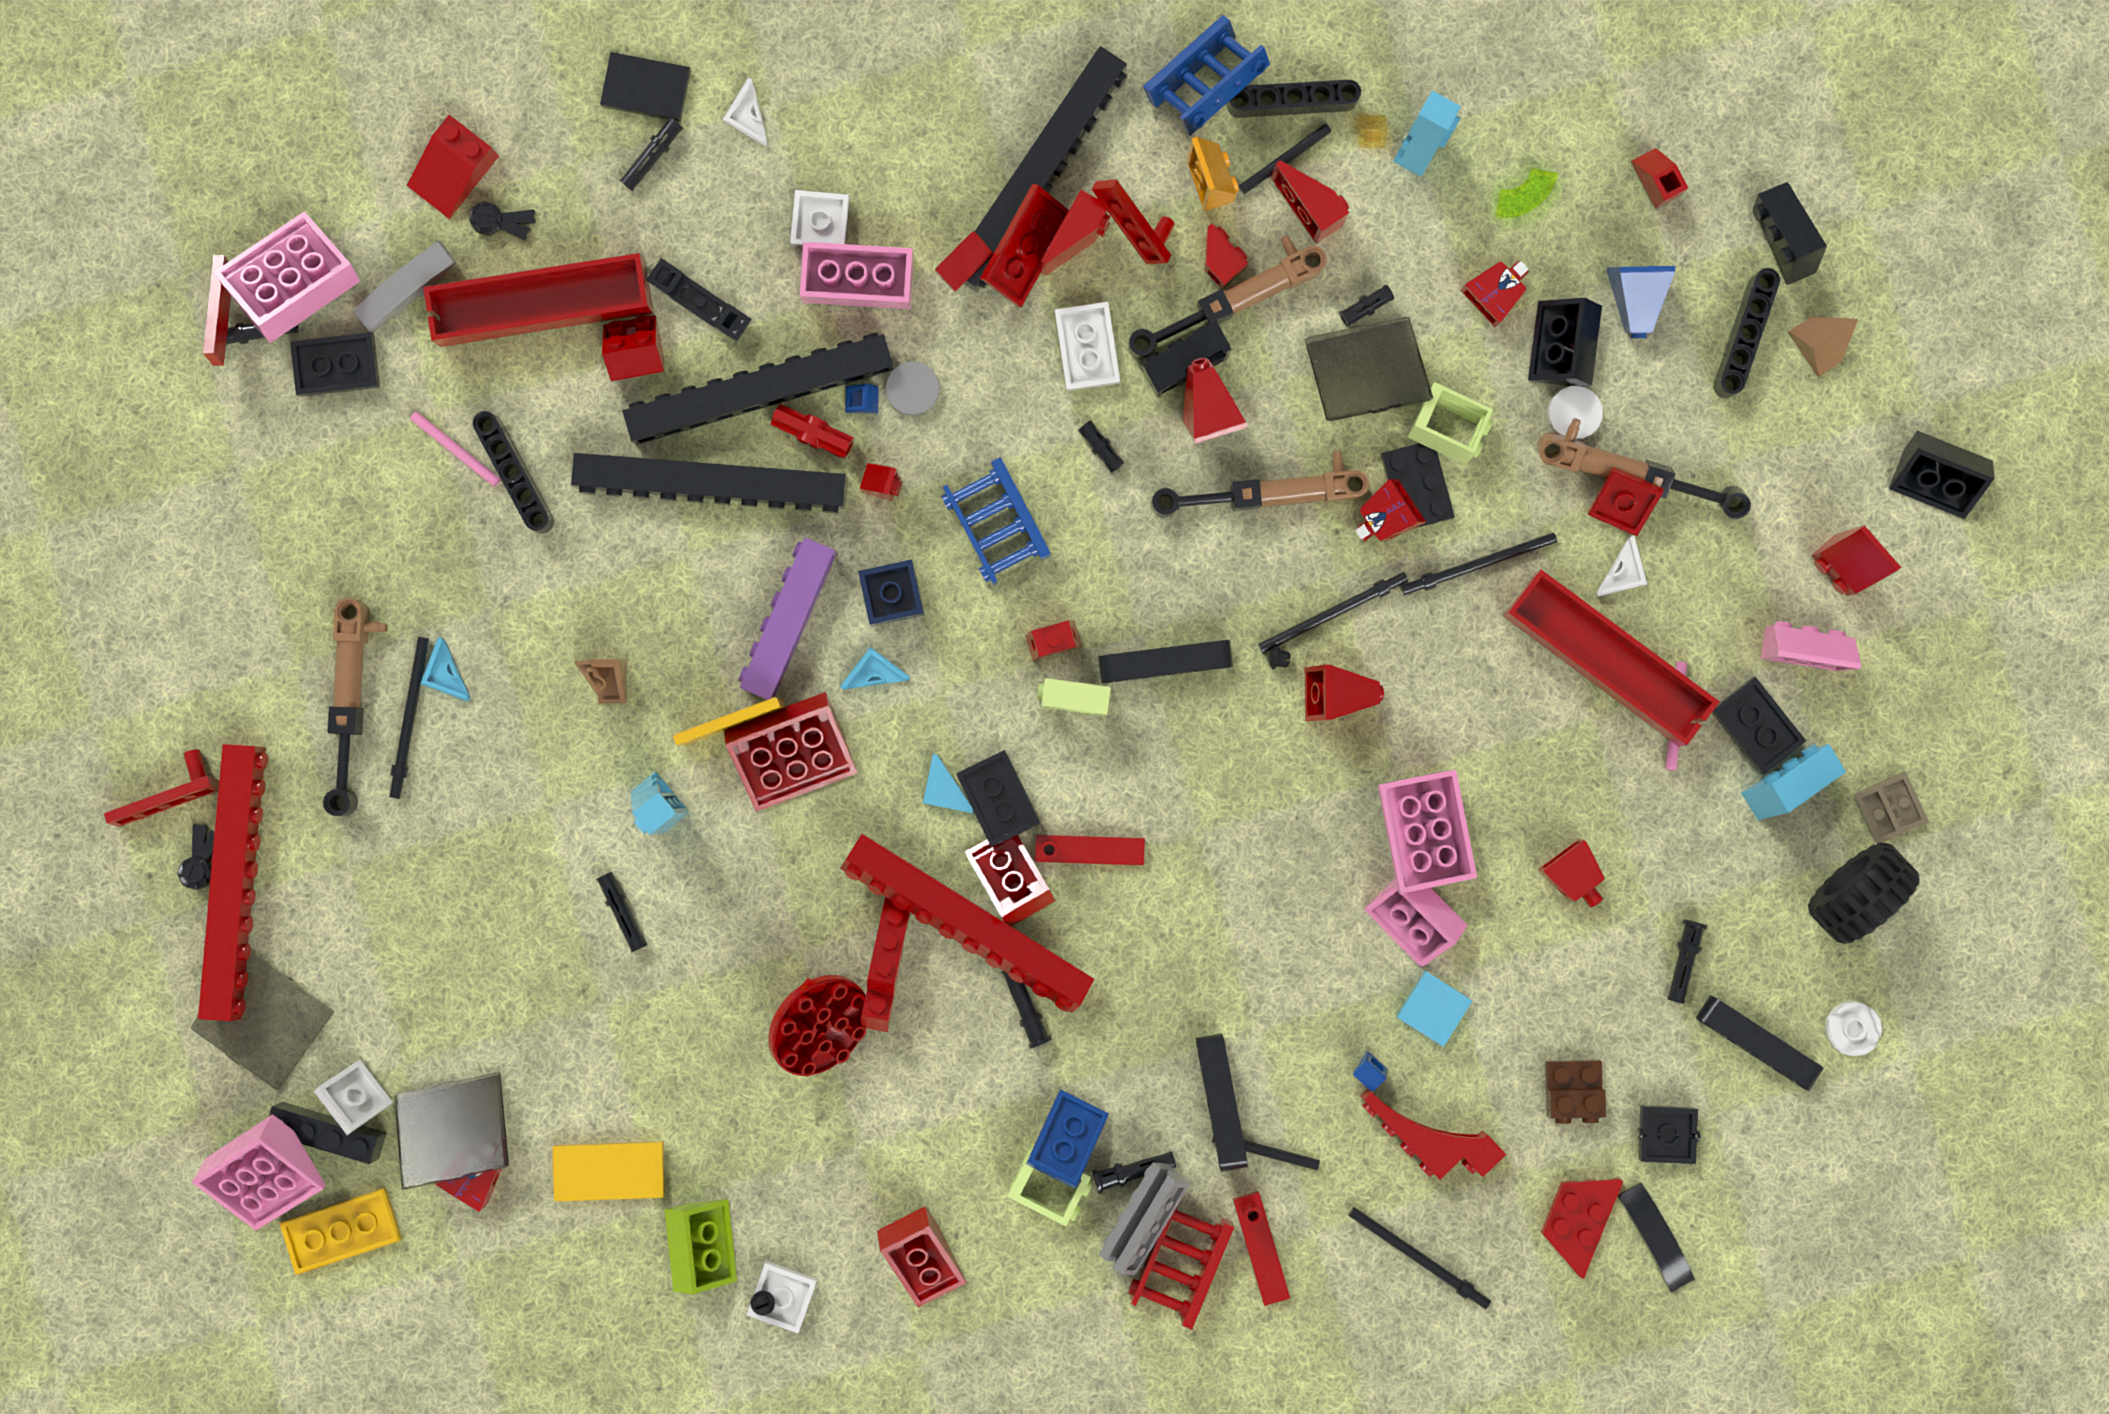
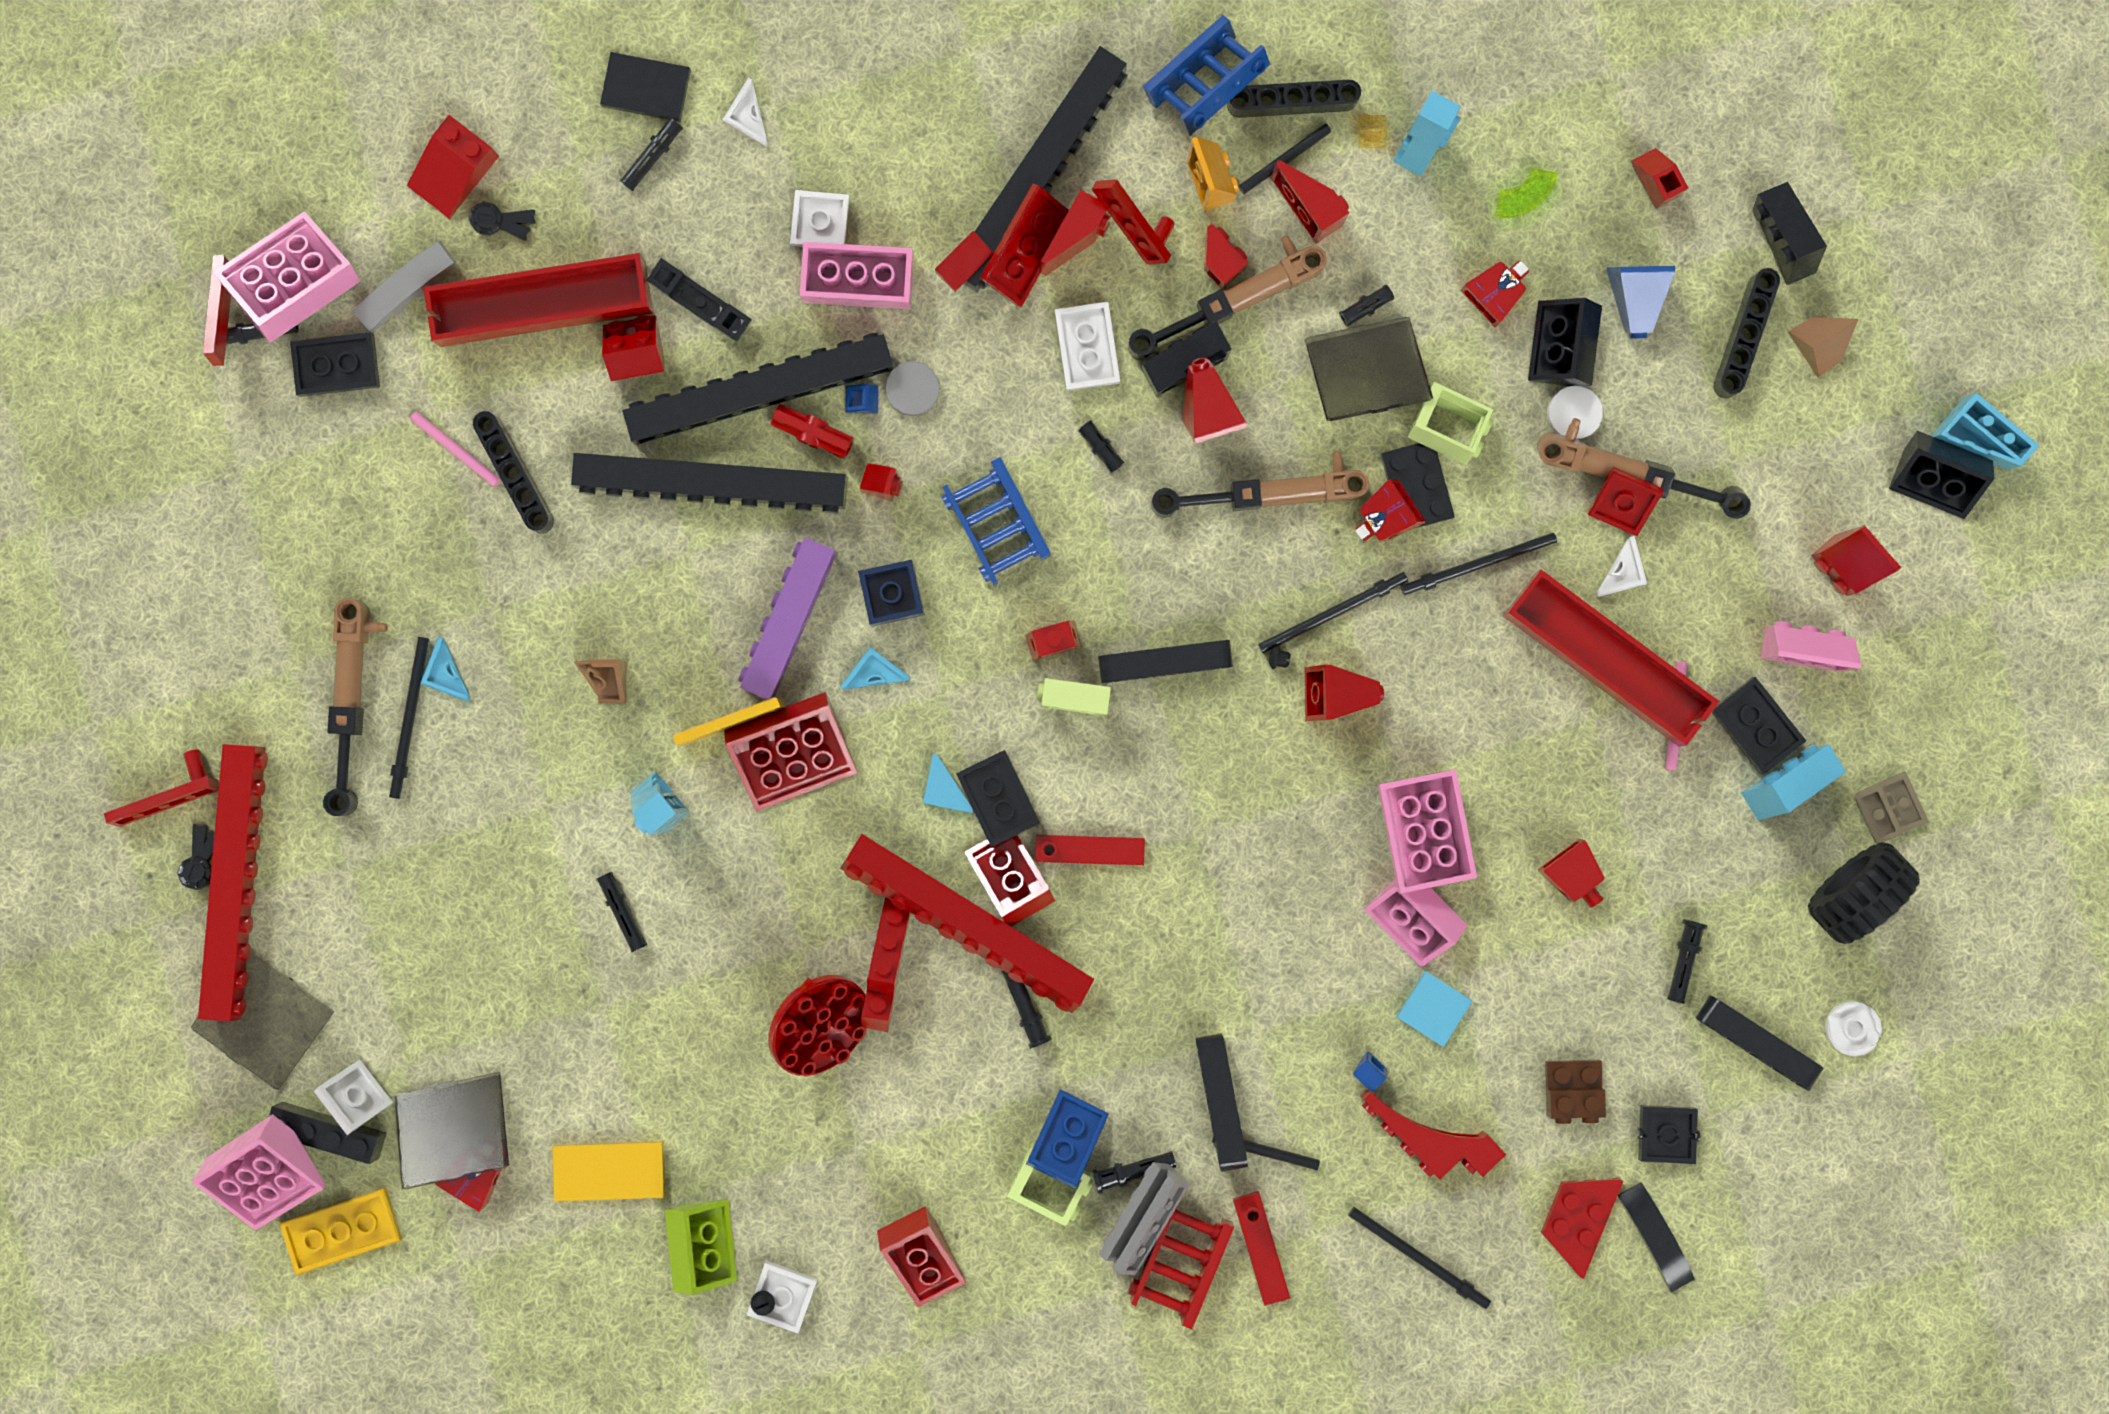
none -> medium azure wedge [1931,393,2040,470]

